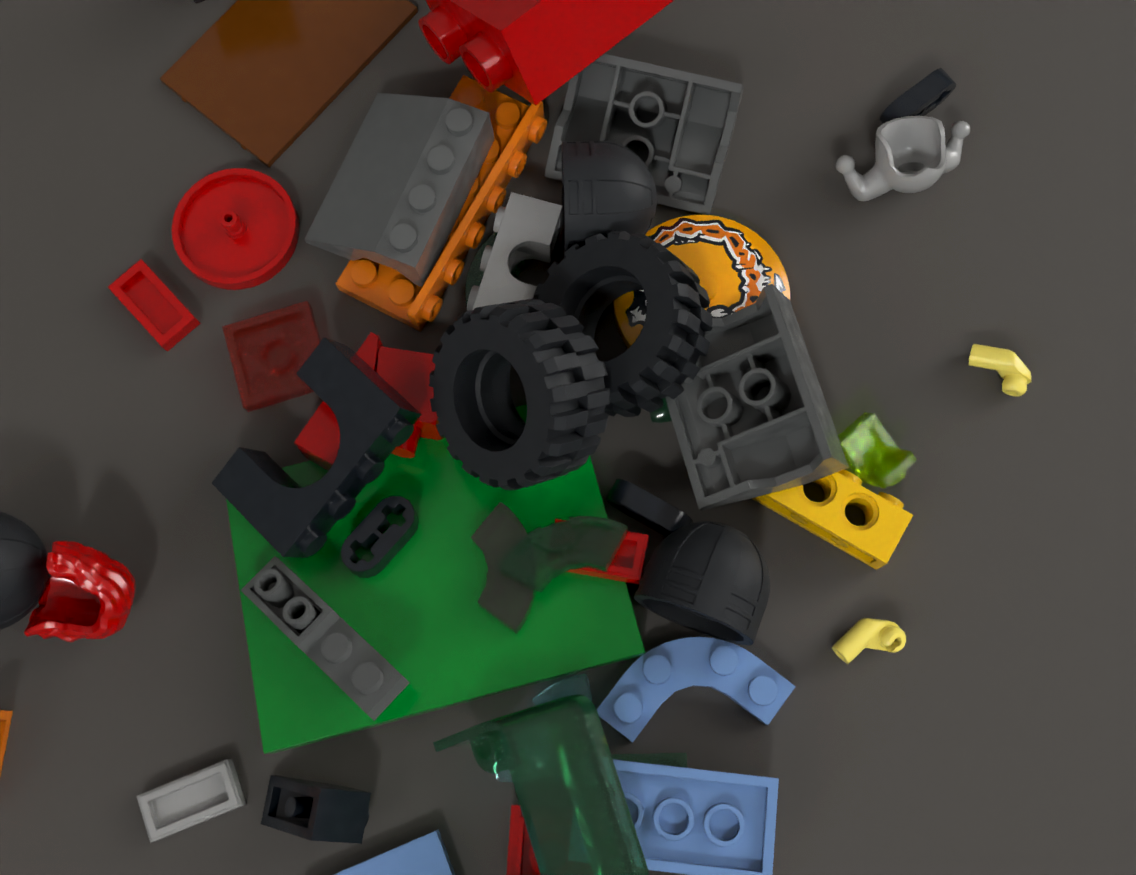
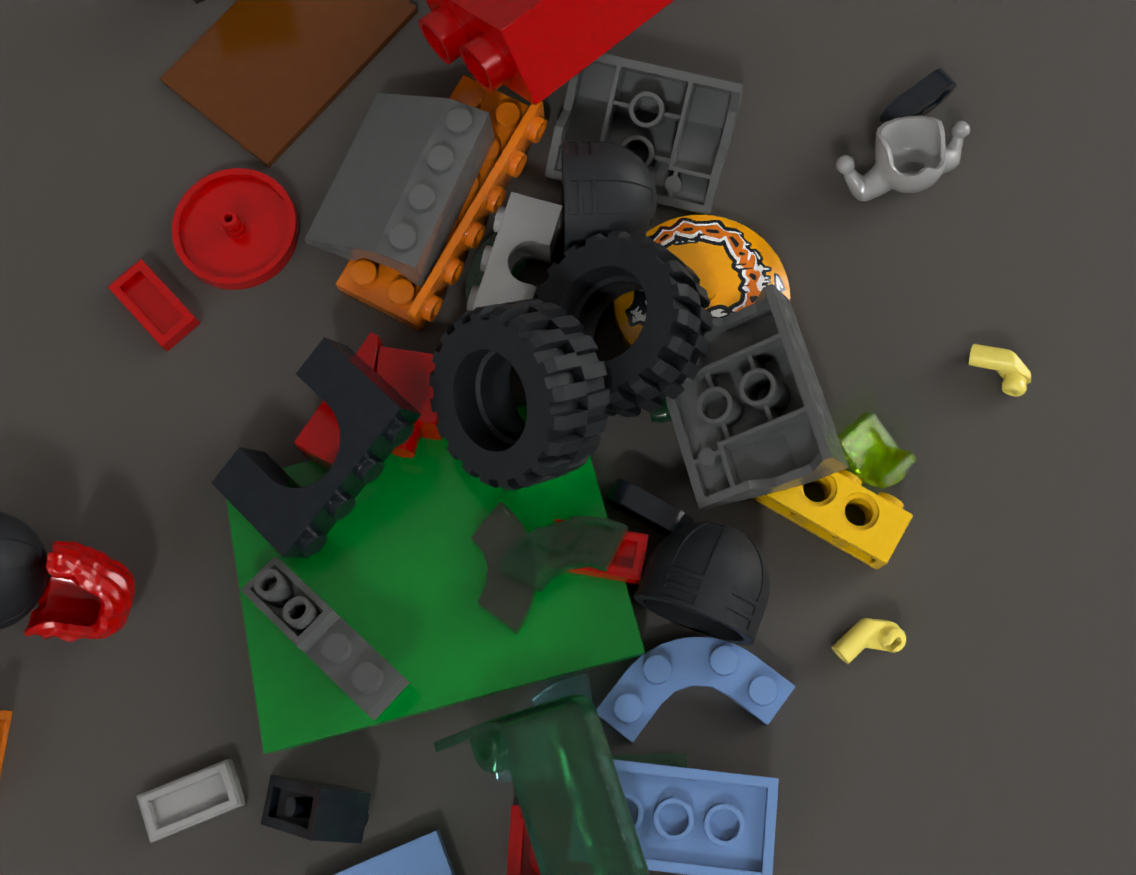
clear red plate [222,301,321,412] -> none
black beam [341,496,419,578] -> none

